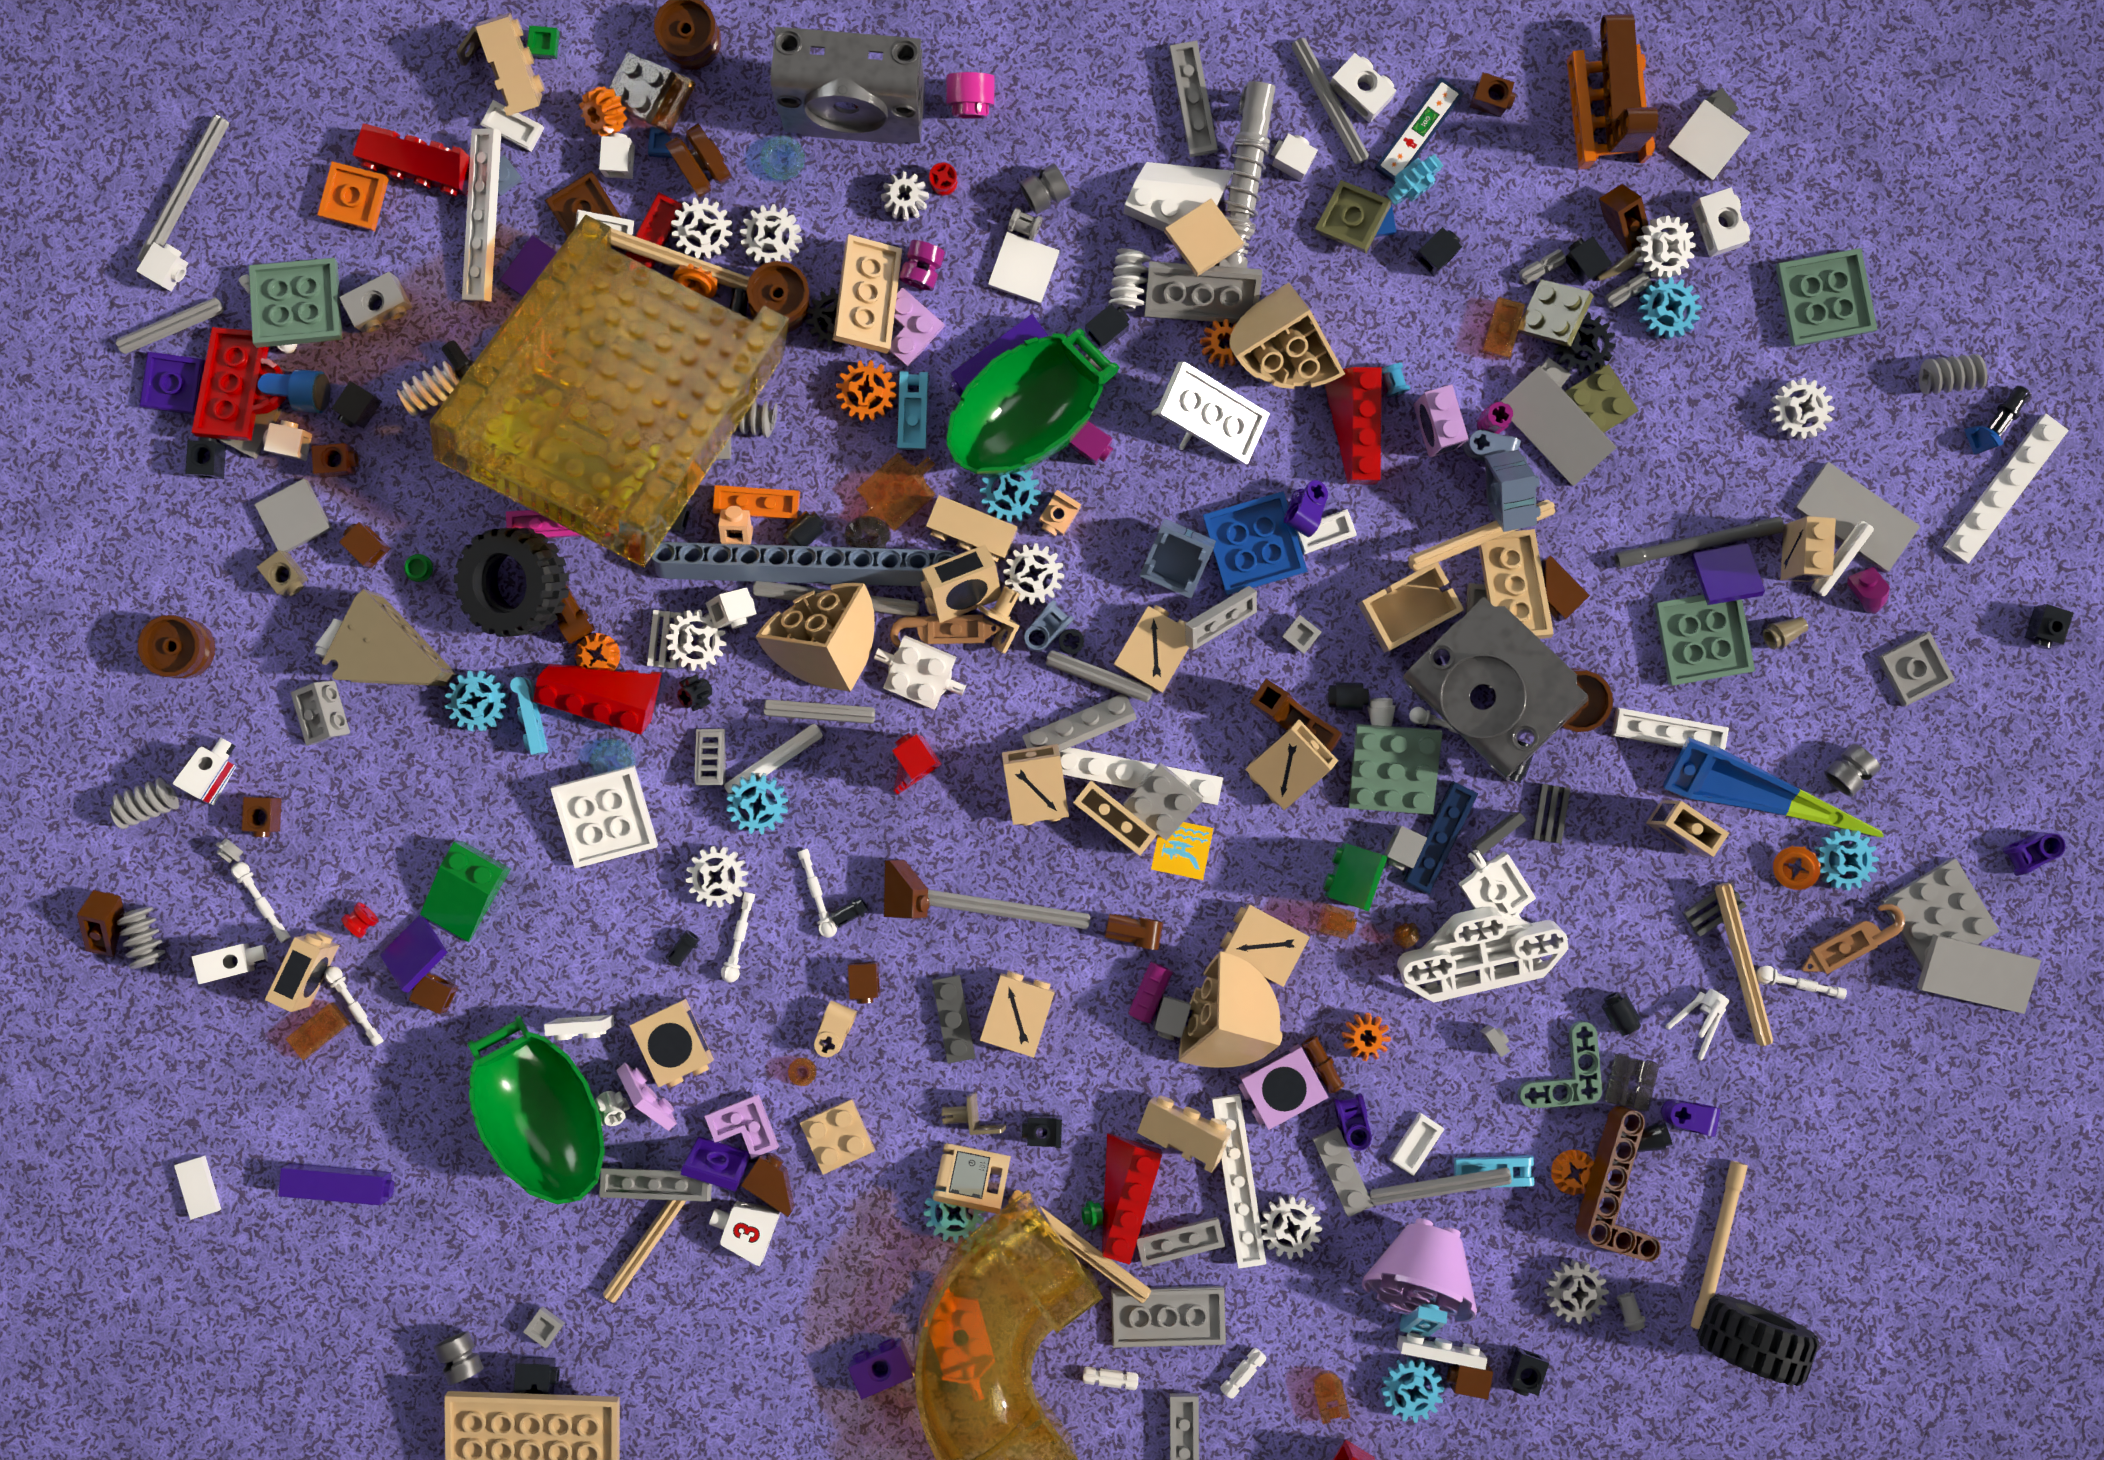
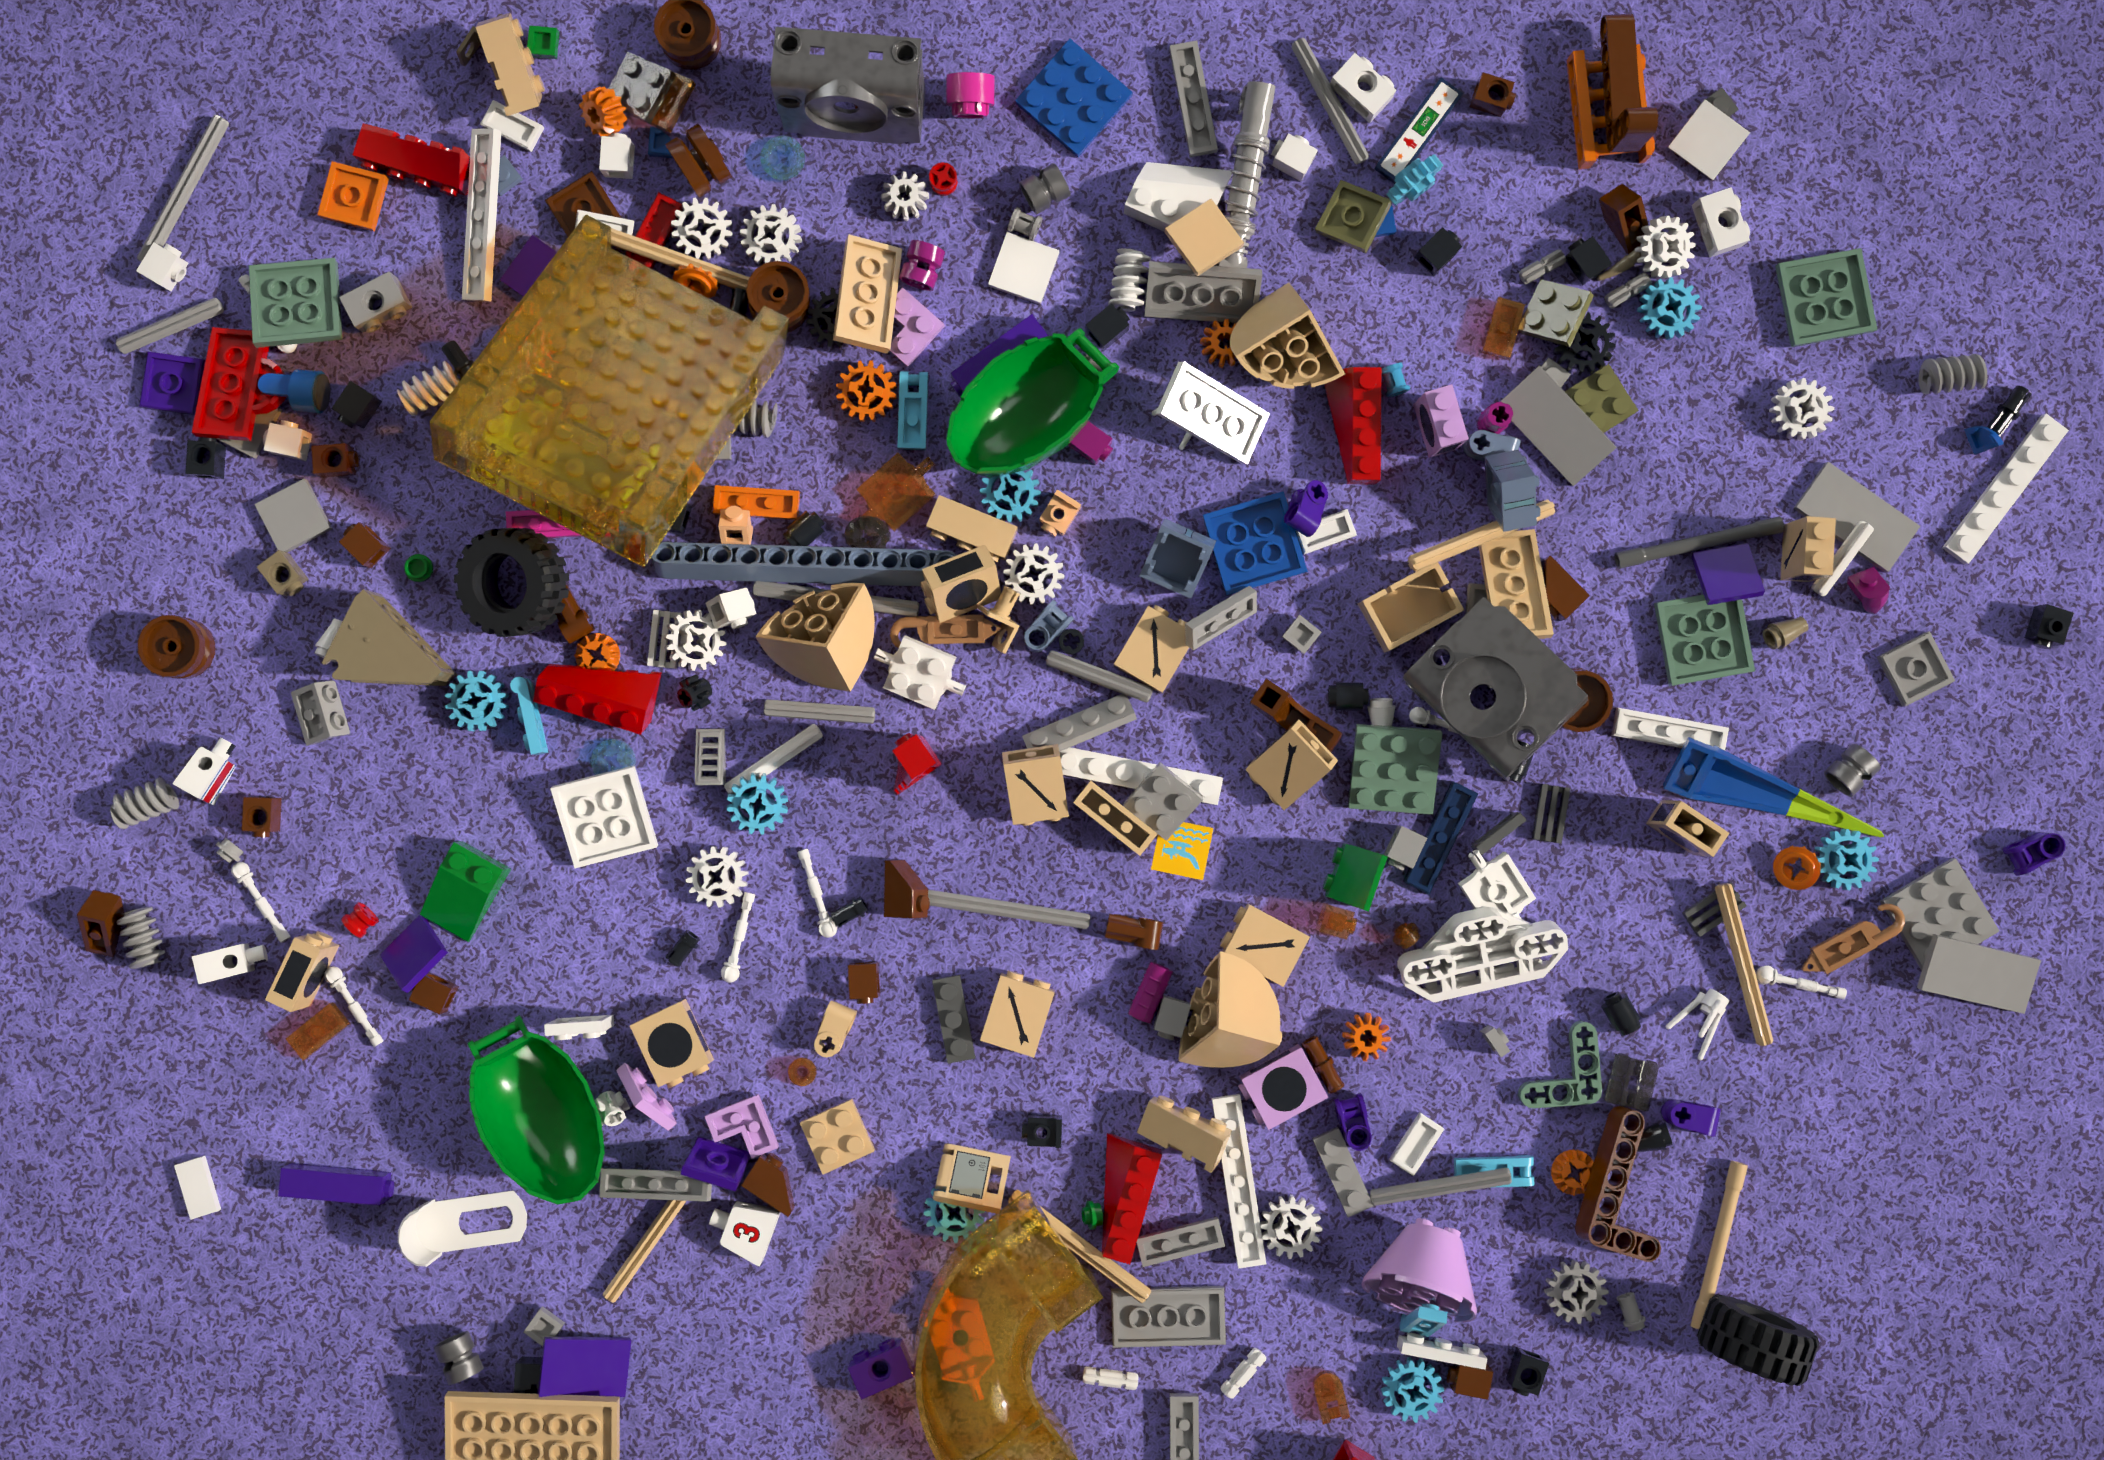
dark tan bracket [941,1092,1007,1135] -> none
none -> white piece [398,1191,527,1267]
none -> dark purple tile [538,1337,631,1397]
none -> blue plate [1015,39,1133,157]

